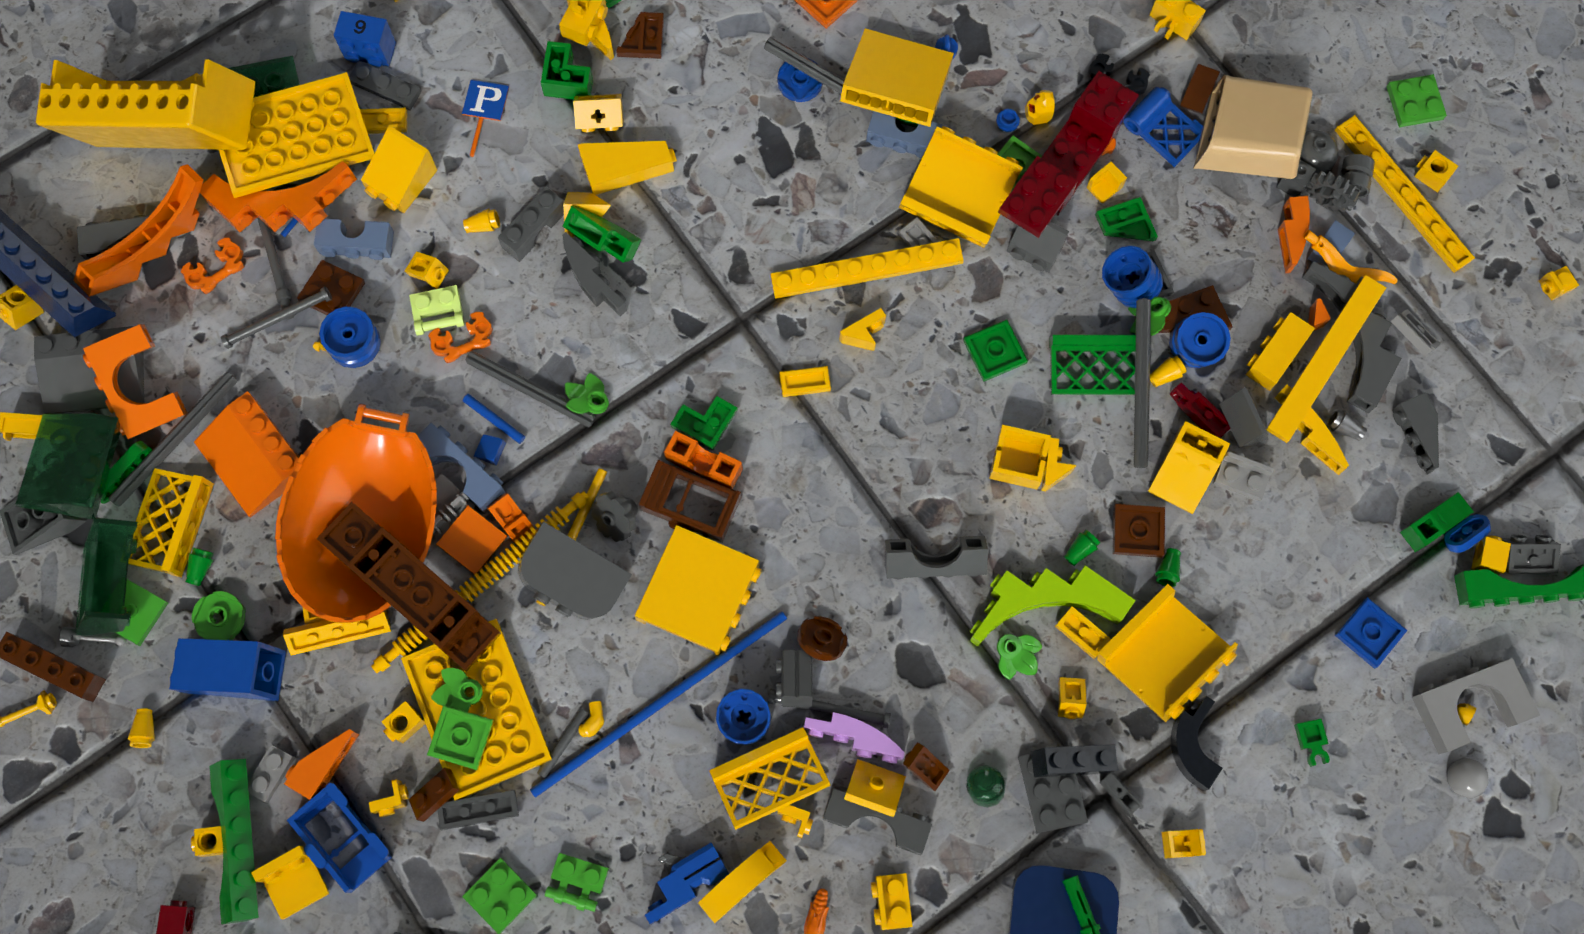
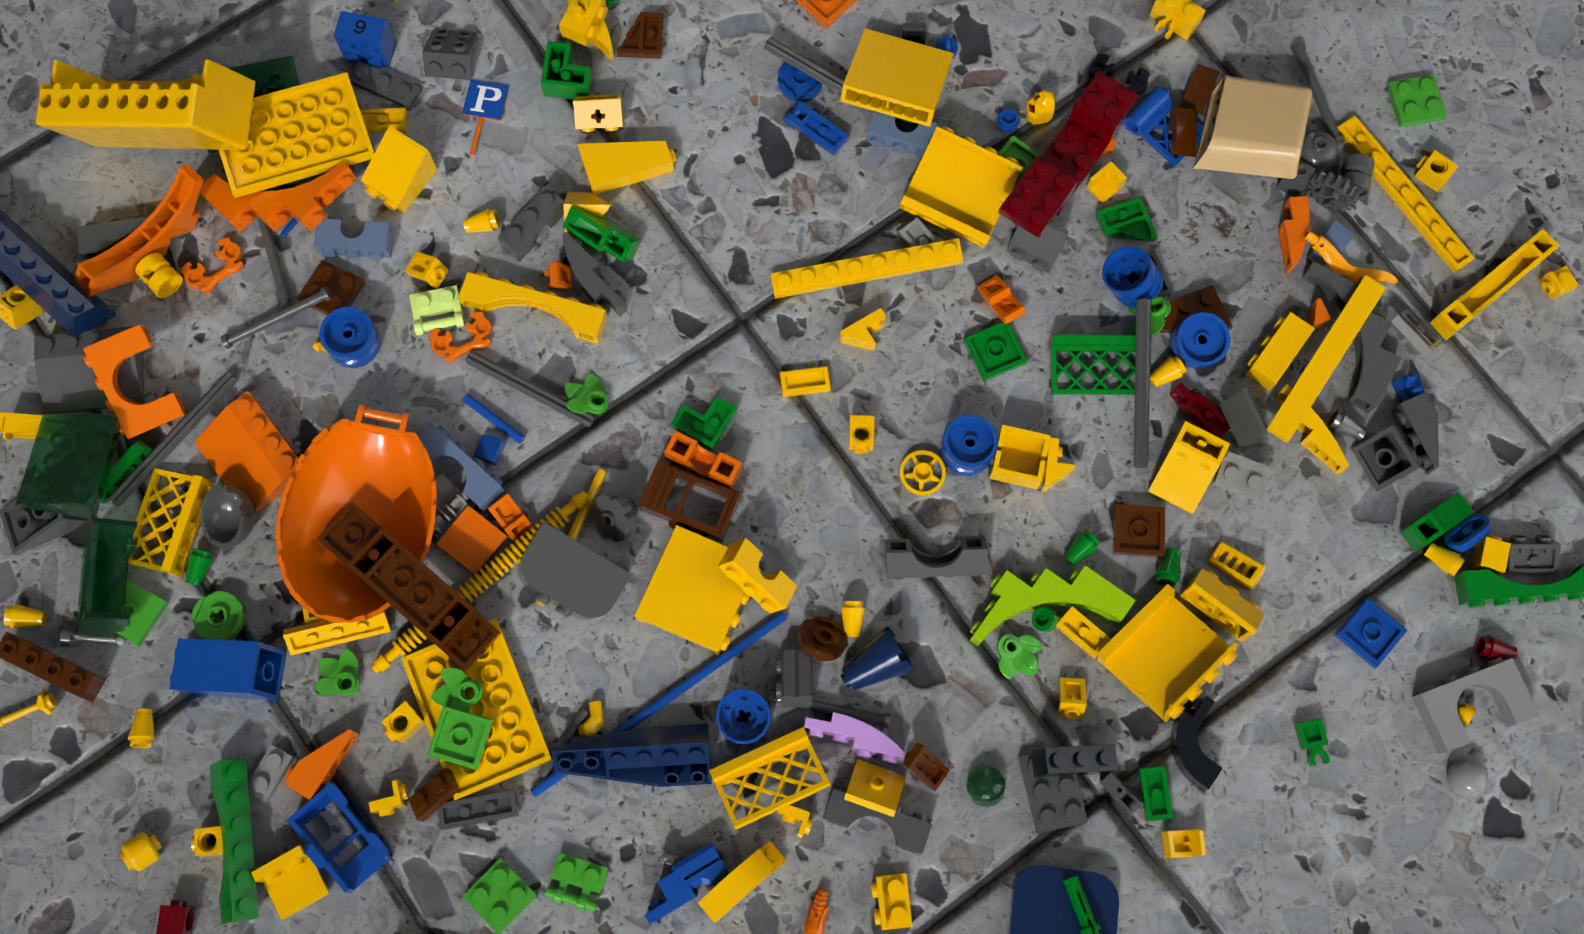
none -> yellow cone [4,604,46,629]
none -> yellow head [119,832,162,872]
none -> yellow wheel [135,253,183,298]
none -> dark grey cylinder [200,484,256,548]
none -> bright green plate [313,649,360,697]
none -> dark grey bracket [422,28,478,80]
none -> yellow arch [458,272,608,344]
none -> orange tile [544,261,573,292]
none -> dark blue wedge [551,724,712,787]
none -> yellow arch [718,538,798,614]
none -> blue plate [783,101,849,156]
none -> yellow cone [840,601,865,637]
none -> dark blue cone [840,626,914,690]
none -> yellow brick [848,415,874,454]
none -> yellow wheel [900,450,946,496]
none -> black tile [902,23,926,45]
none -> blue wheel [941,415,998,476]
none -> orange slope [977,275,1026,325]
none -> green tile [1032,606,1060,632]
none -> green plate [1138,766,1173,822]
none -> reddish brown slope [1168,106,1197,157]
none -> yellow slope [1180,568,1265,642]
none -> yellow slope [1208,541,1265,591]
none -> dark grey bar [1291,43,1345,146]
none -> dark grey slope [1352,424,1420,491]
none -> blue tile [1391,373,1425,403]
none -> yellow cone [1424,543,1465,576]
none -> yellow arch [1430,229,1560,341]
none -> dark red cone [1475,635,1517,660]

